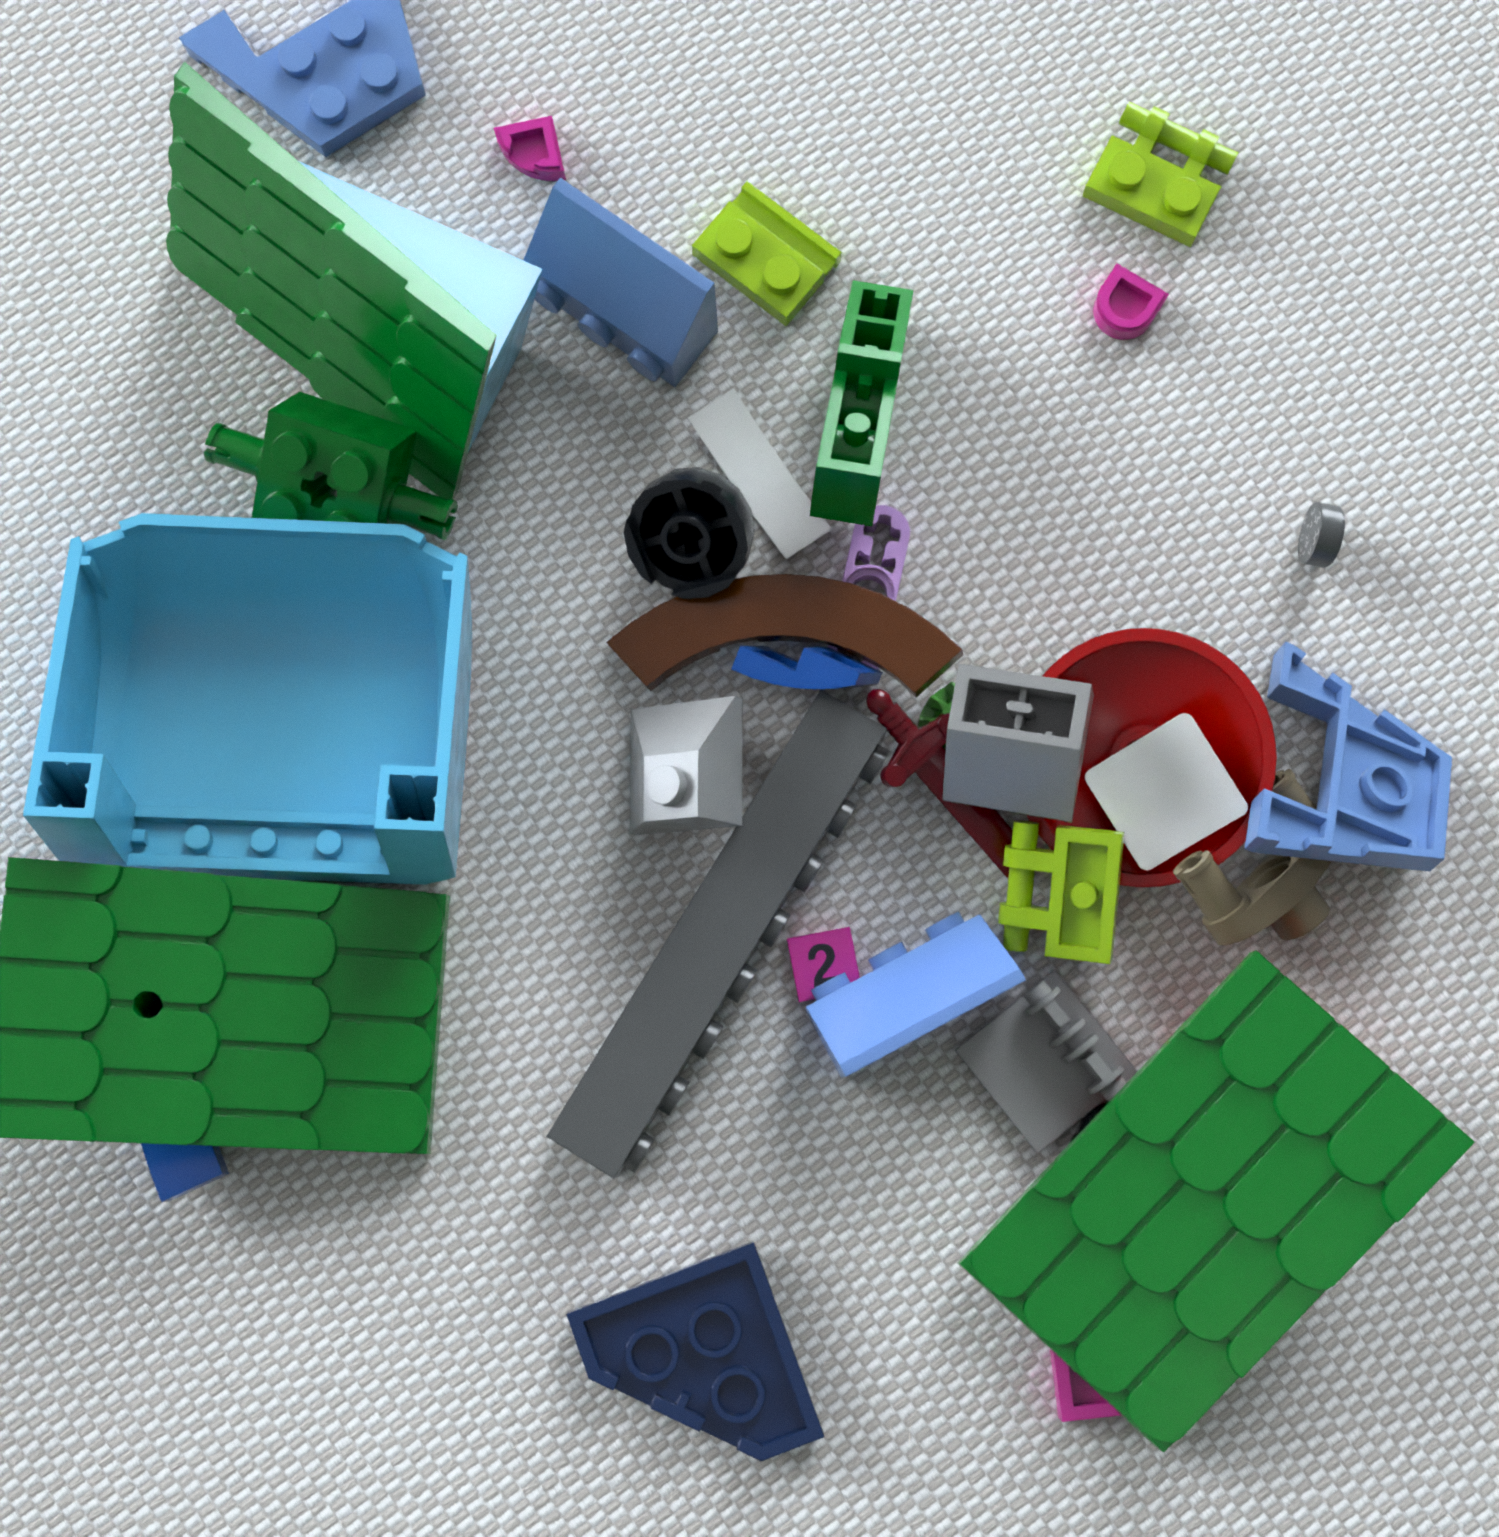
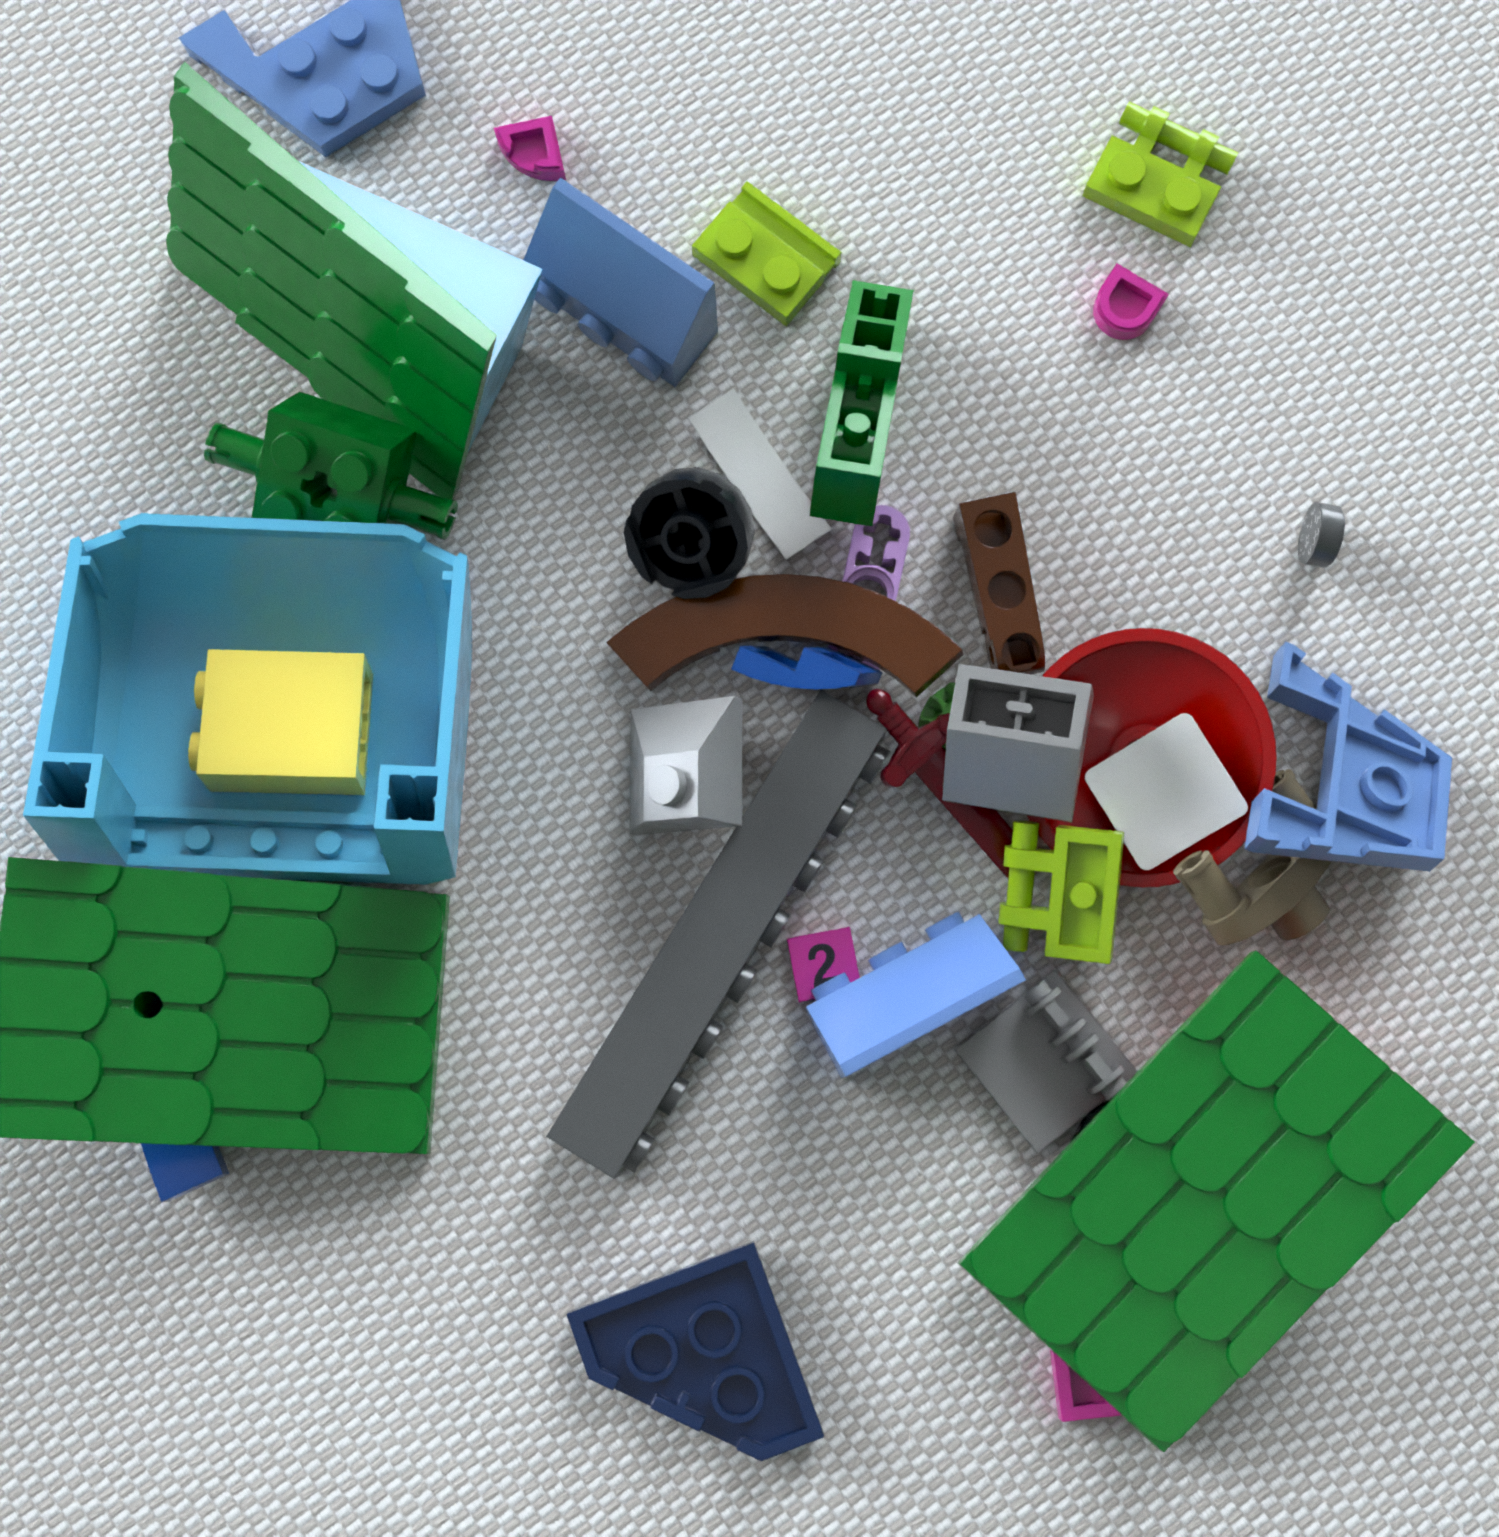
none -> light yellow brick [188,649,373,795]
none -> reddish brown leg [953,492,1045,675]

